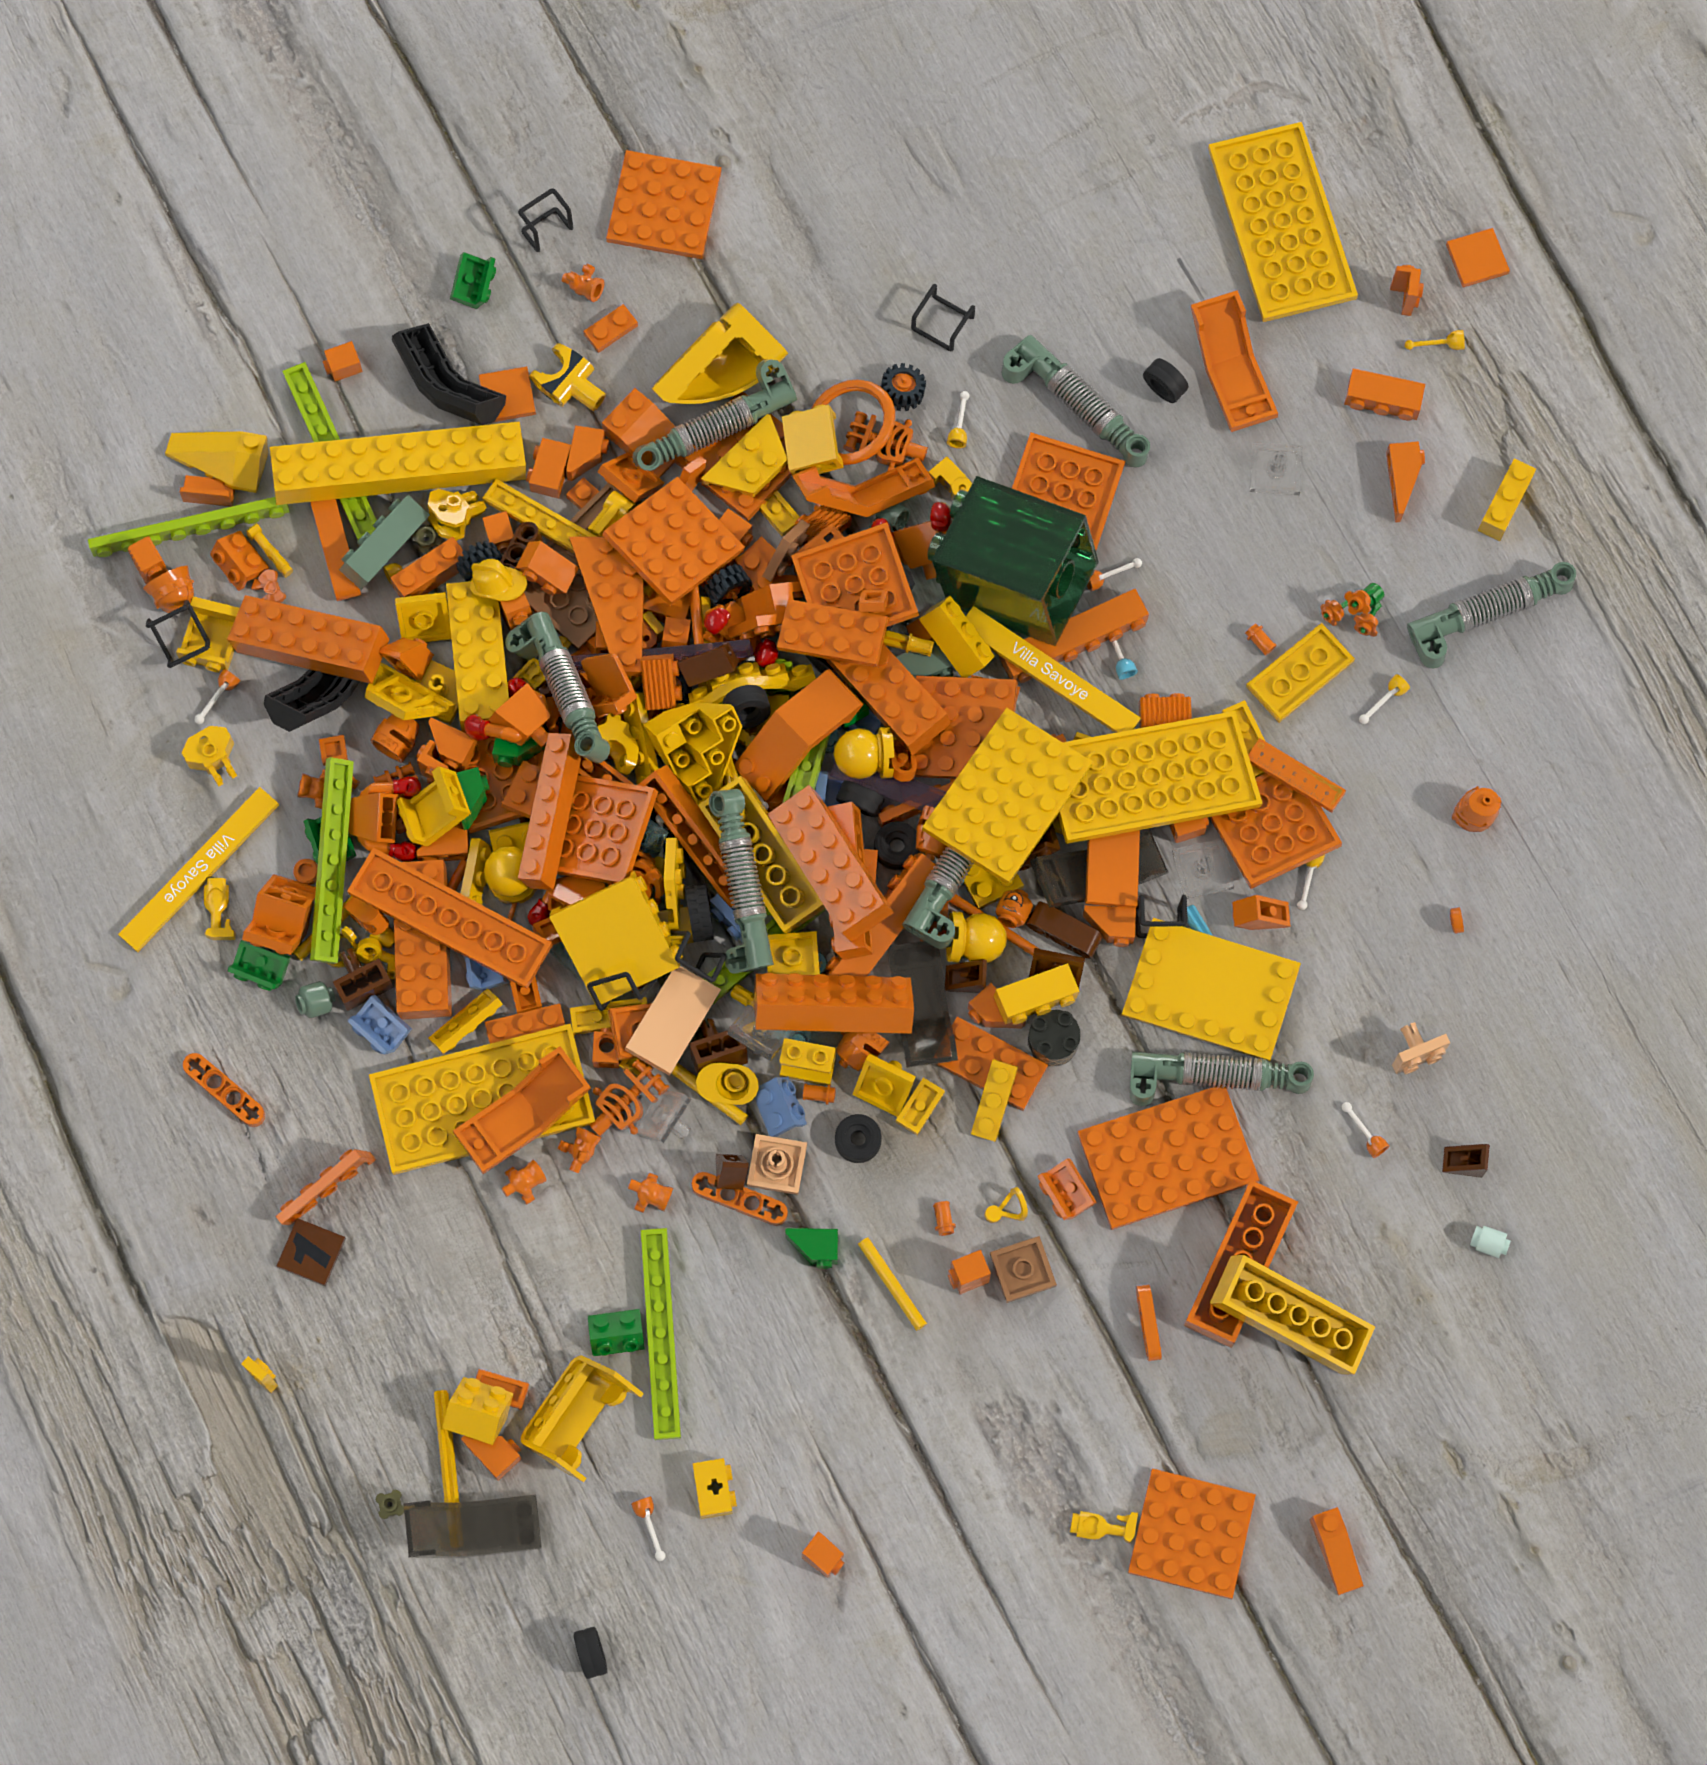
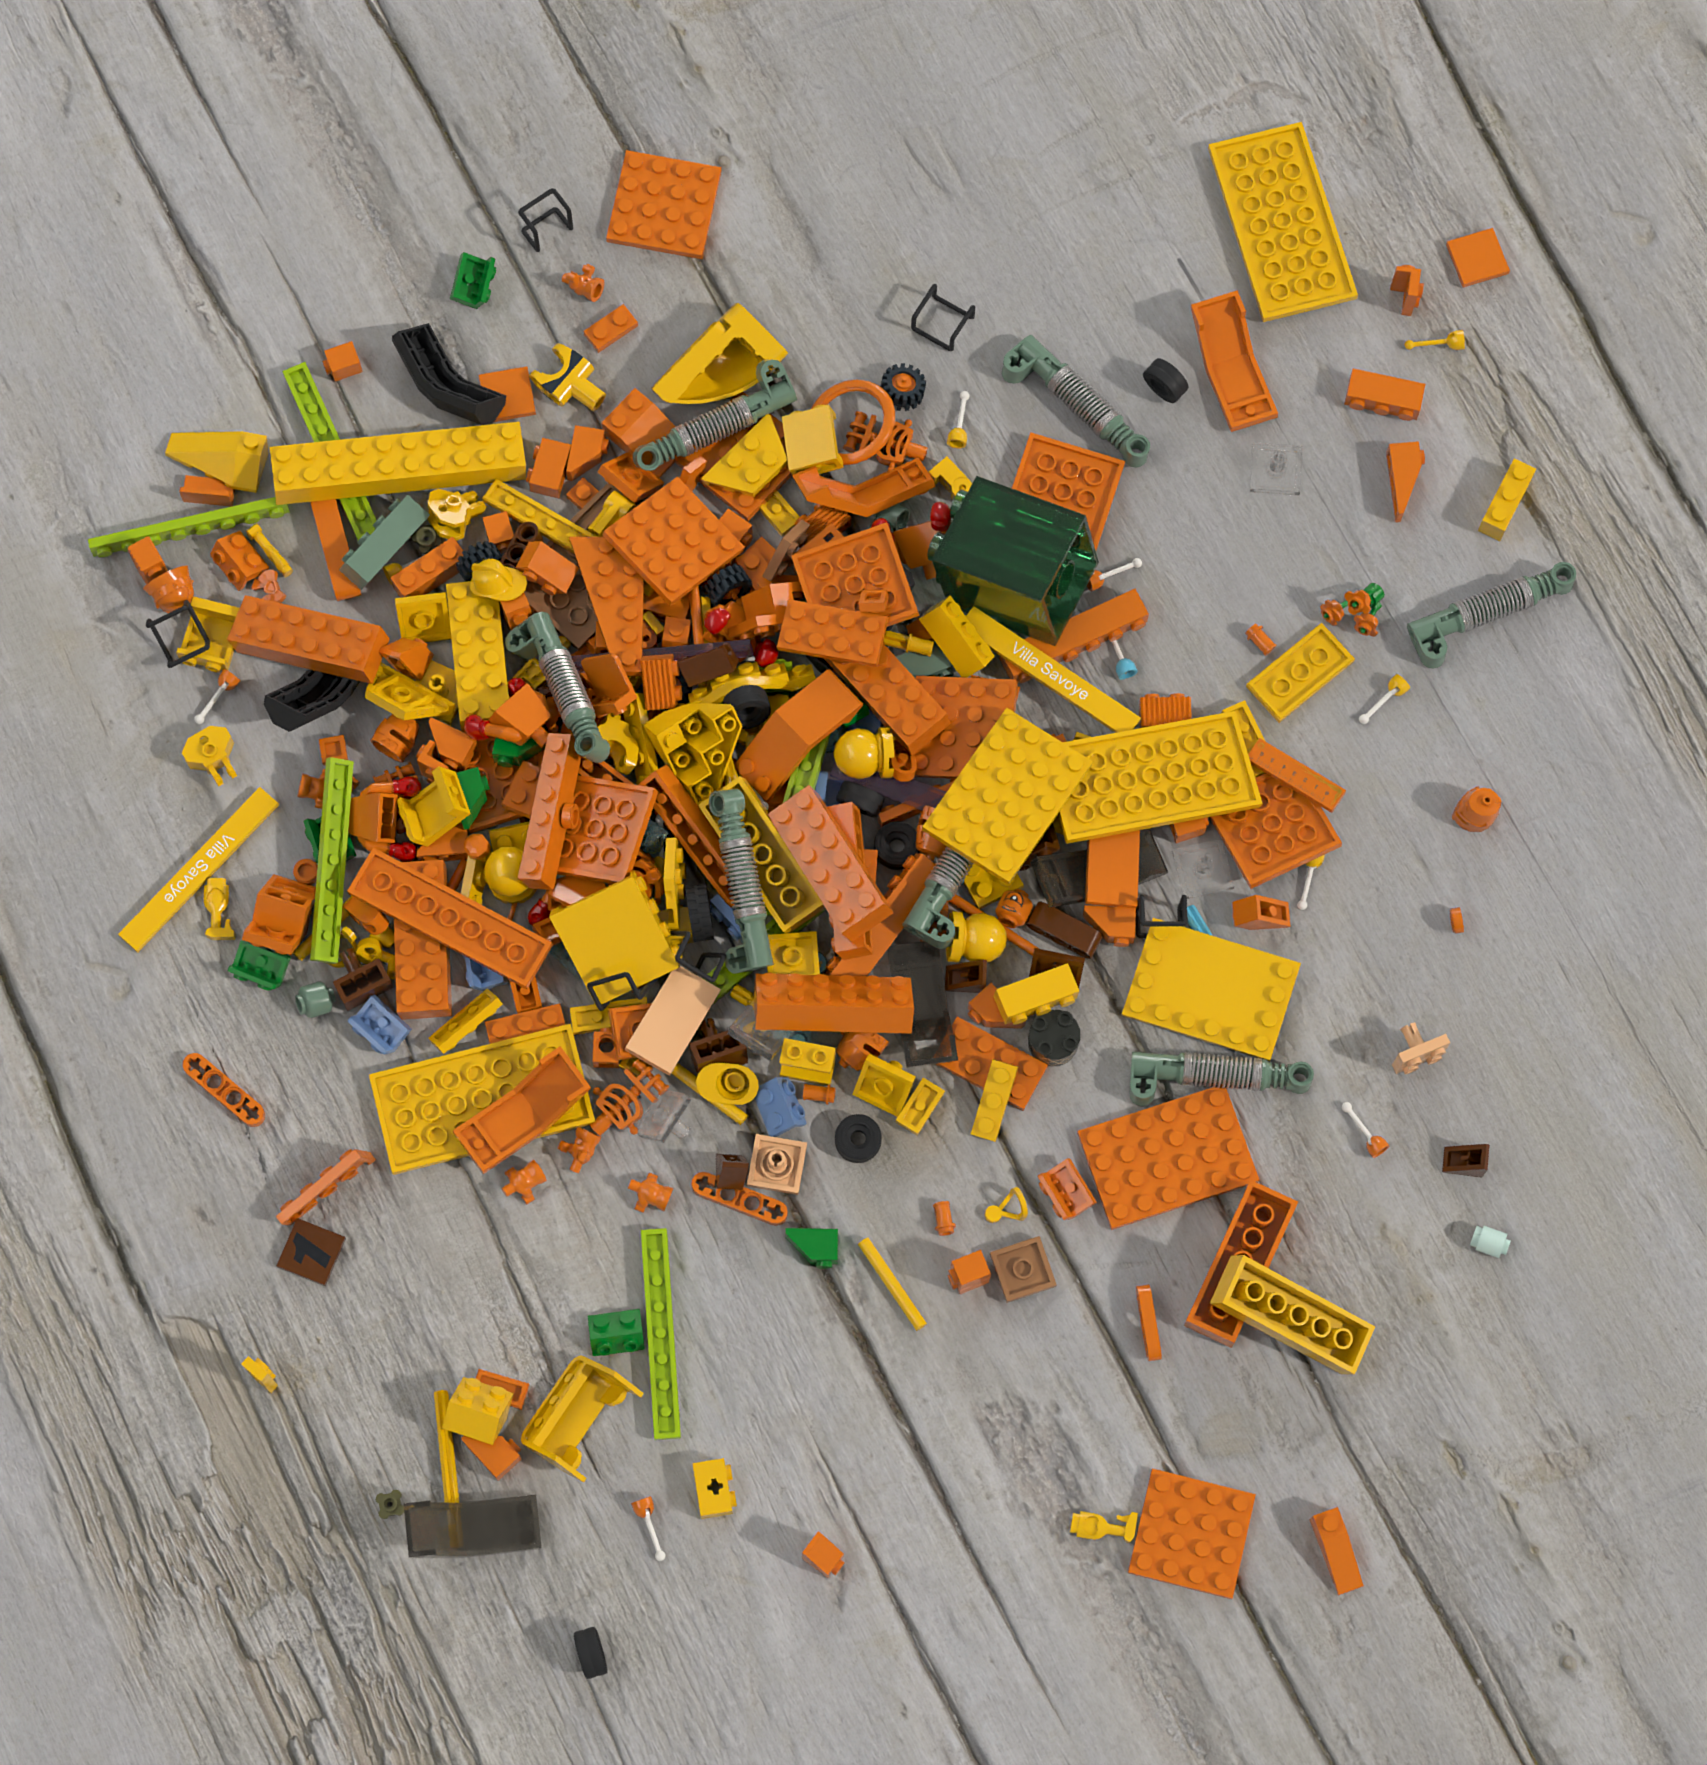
none -> orange tile [463,834,490,860]
none -> orange tile [561,803,579,829]

